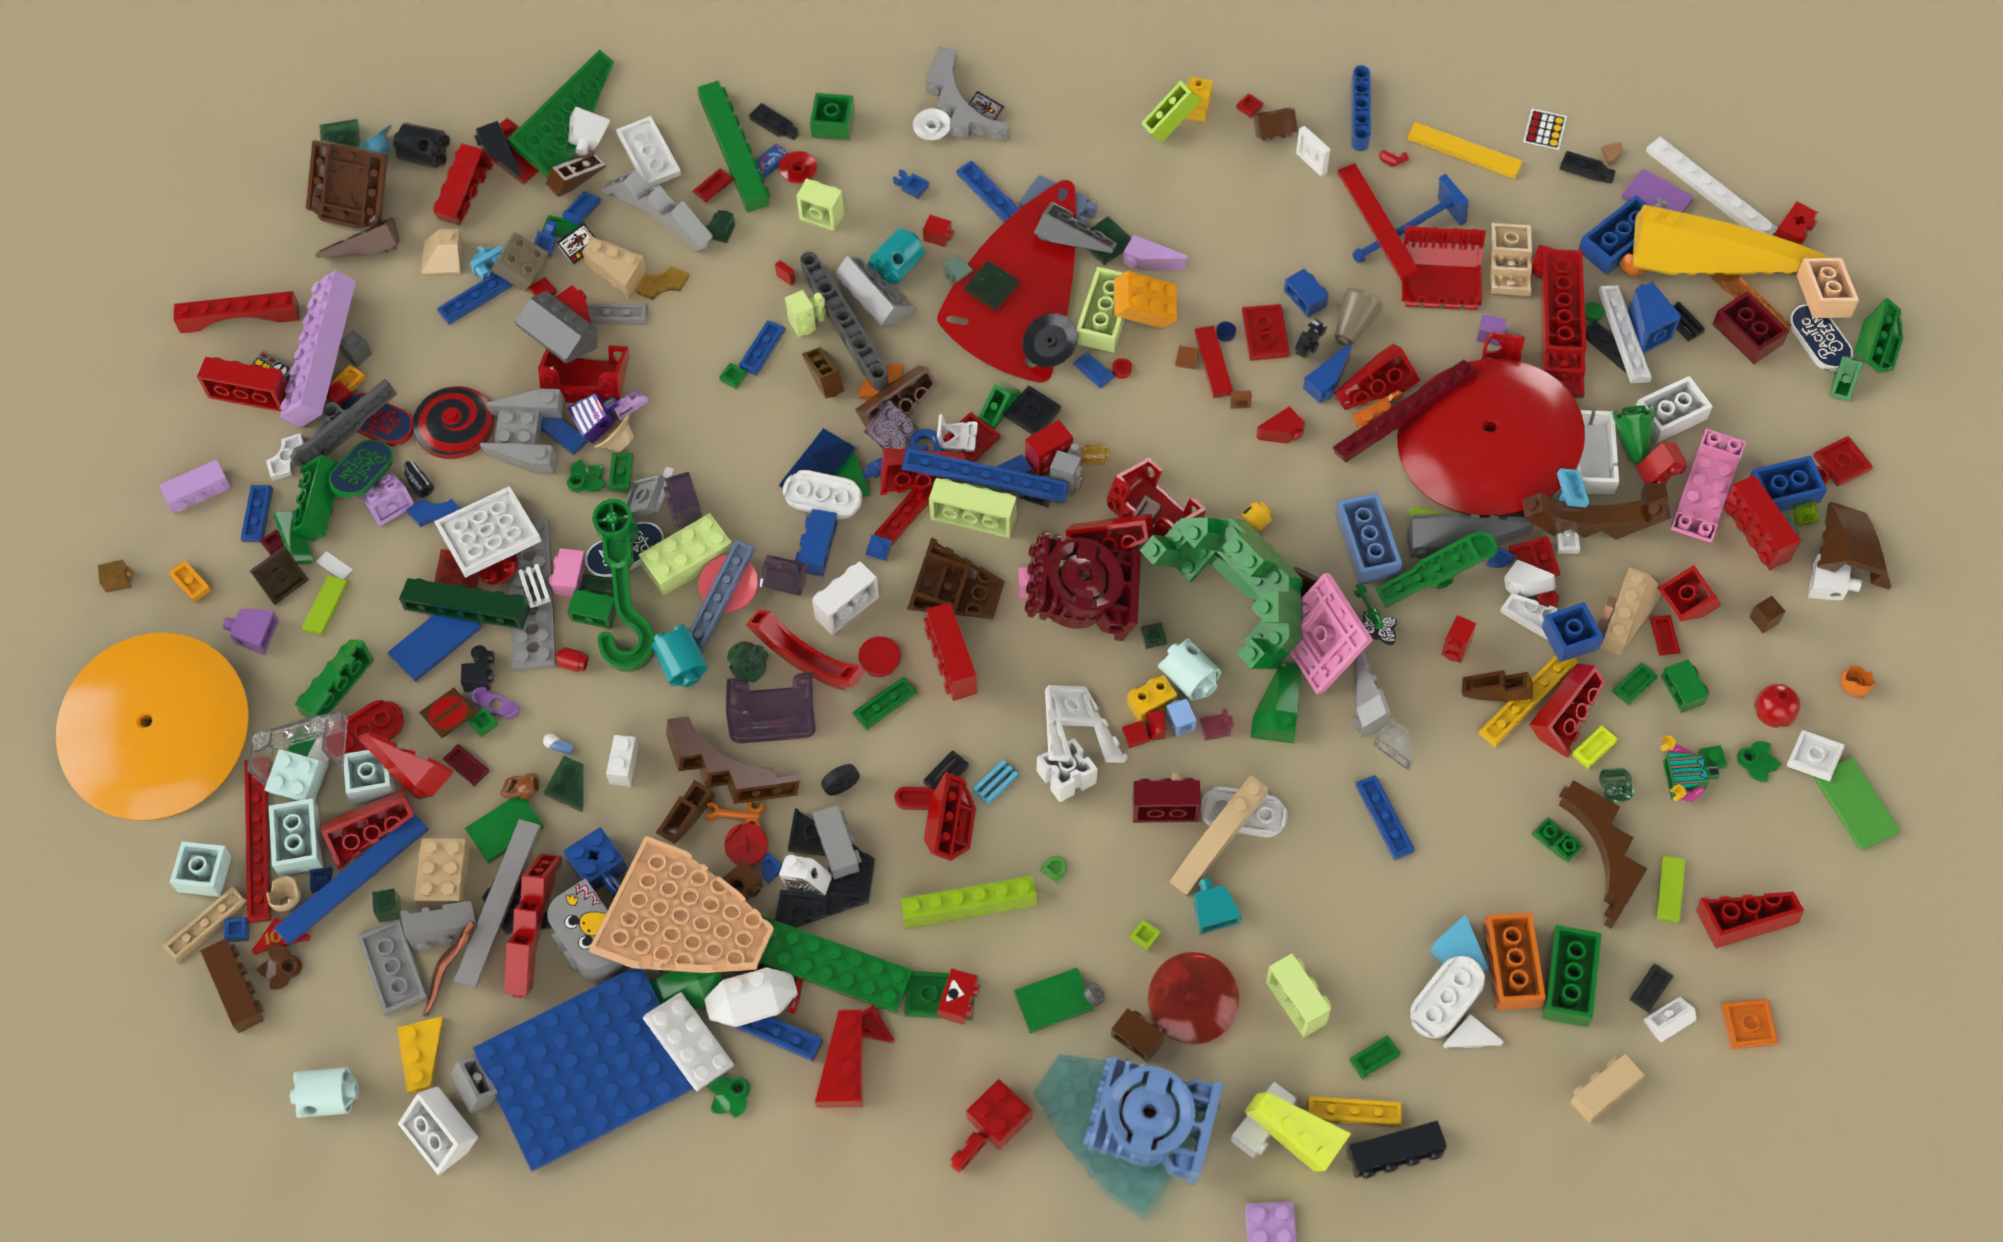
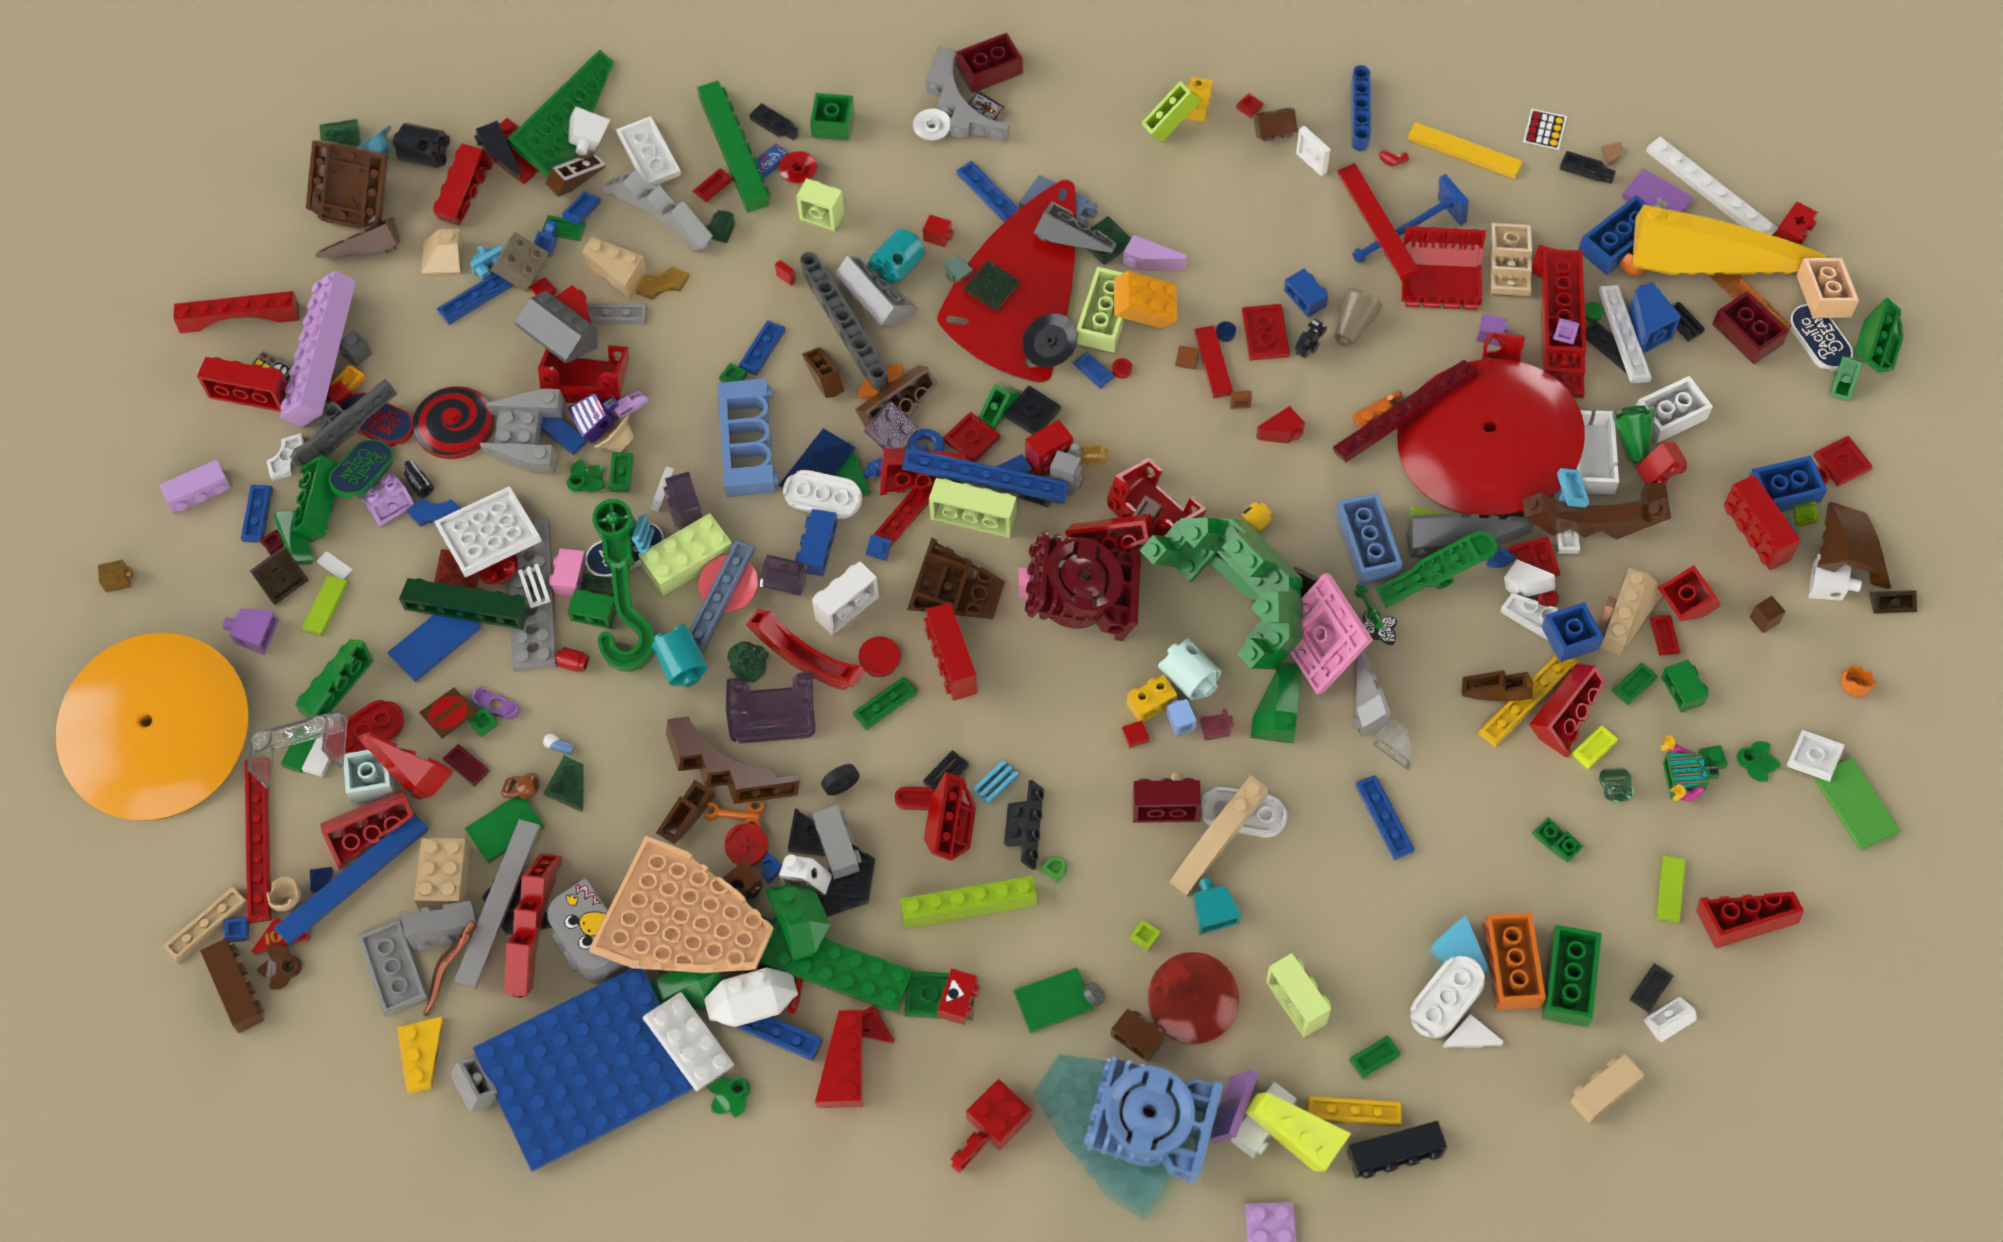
light orange plate [168,560,211,603] -> none
light aqua brick [170,841,232,897] -> none
light aqua brick [265,749,328,801] -> none
light aqua brick [269,798,323,876] -> none
light aqua cylinder [290,1067,359,1118] -> none
clear green brick [372,889,401,922] -> none
white slope [398,1086,478,1175] -> none
black brick [461,645,494,692] -> none
piece [556,223,596,264] -> none
blue brick [563,827,628,898] -> none
white brick [606,735,639,787] -> none
light grey tile [625,474,666,517] -> none
yellowish green brick [785,290,826,338] -> none
blue plate [893,170,929,199] -> none
white piece [937,414,978,452] -> none
white brick [1036,738,1098,802] -> none
white wing [1045,685,1128,763] -> none
clear green plate [1141,623,1167,649] -> none
red slope [1146,710,1166,740] -> none
blue slope [1303,344,1352,404] -> none
red wedge [1334,344,1421,410] -> none
red brick [1441,615,1477,663] -> none
reddish brown arch [1559,780,1647,929] -> none
bright pink slope [1671,428,1746,543] -> none
orange tile [1721,999,1778,1049] -> none
red cylinder [1754,684,1800,728] -> none
none -> medium azure tile [632,514,655,554]
none -> medium blue fence [718,378,779,497]
none -> green wedge [765,884,830,960]
none -> dark red brick [956,32,1023,93]
none -> black bracket [1004,780,1044,870]
none -> medium lavender tile [1209,1070,1258,1143]
none -> medium lavender tile [1553,318,1579,344]
none -> dark brown slope [1870,590,1917,614]

